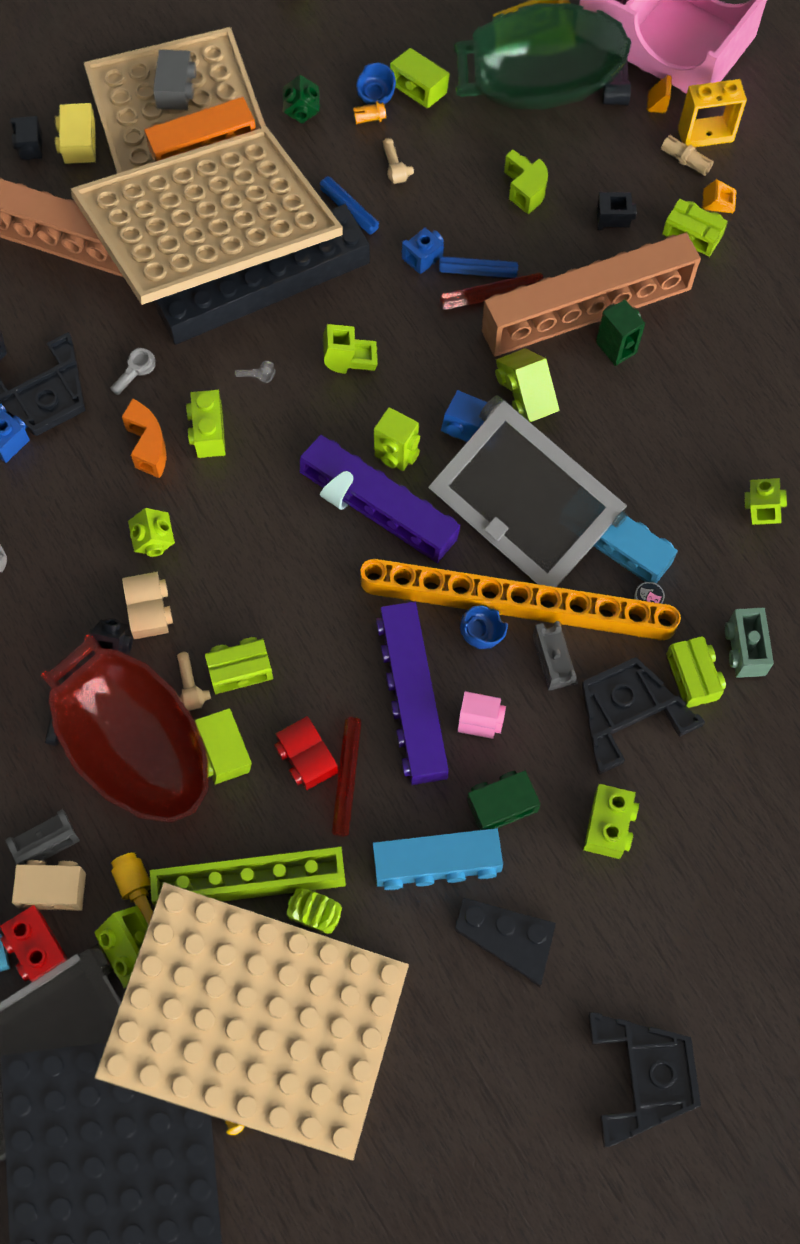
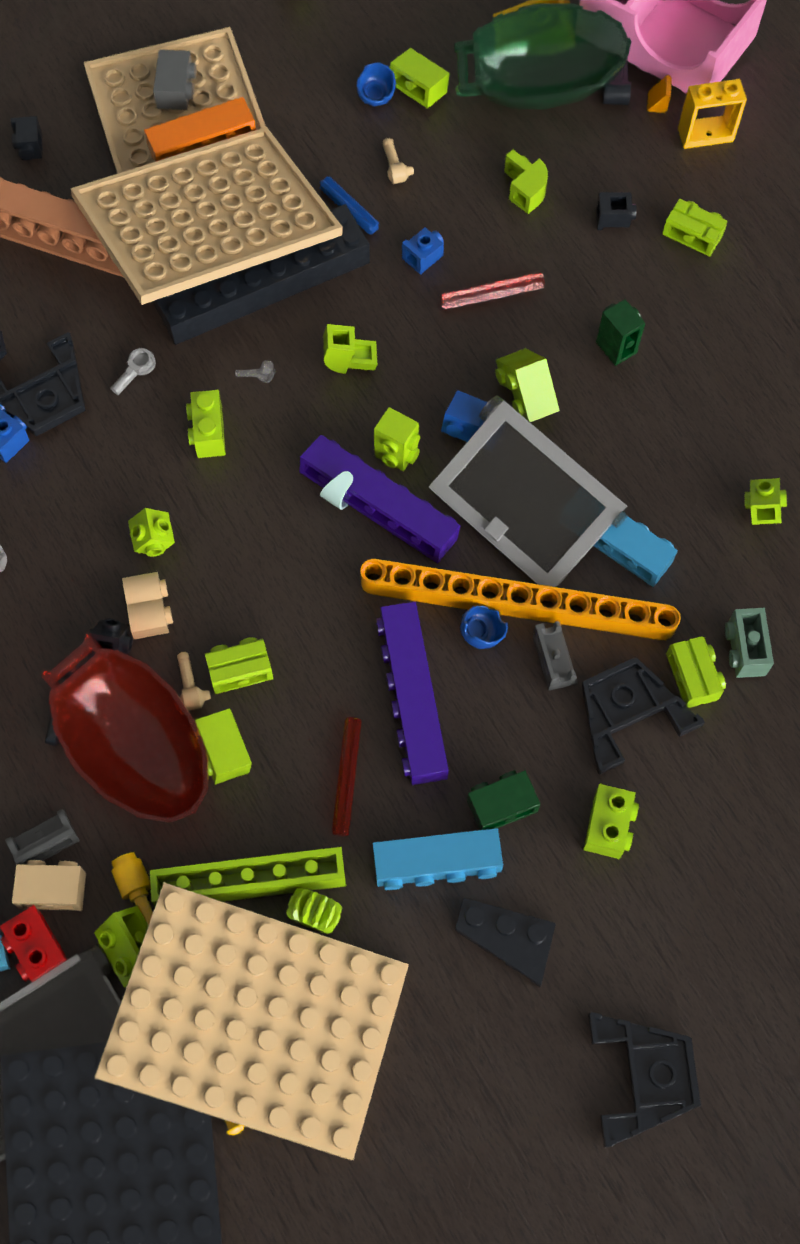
light yellow brick [55,103,96,164] -> none
orange brick [122,399,166,478] -> none
red brick [274,716,339,790] -> none
dark green brick [283,74,320,124] -> none
light orange pin [353,101,386,125] -> none
blue axle [439,256,518,278] -> none
bright pink brick [458,691,506,739] -> none
nougat brick [482,232,701,357] -> none
tile [634,582,665,604] -> none
tan pin [661,135,714,176] -> none
light orange slope [702,179,736,213] -> none

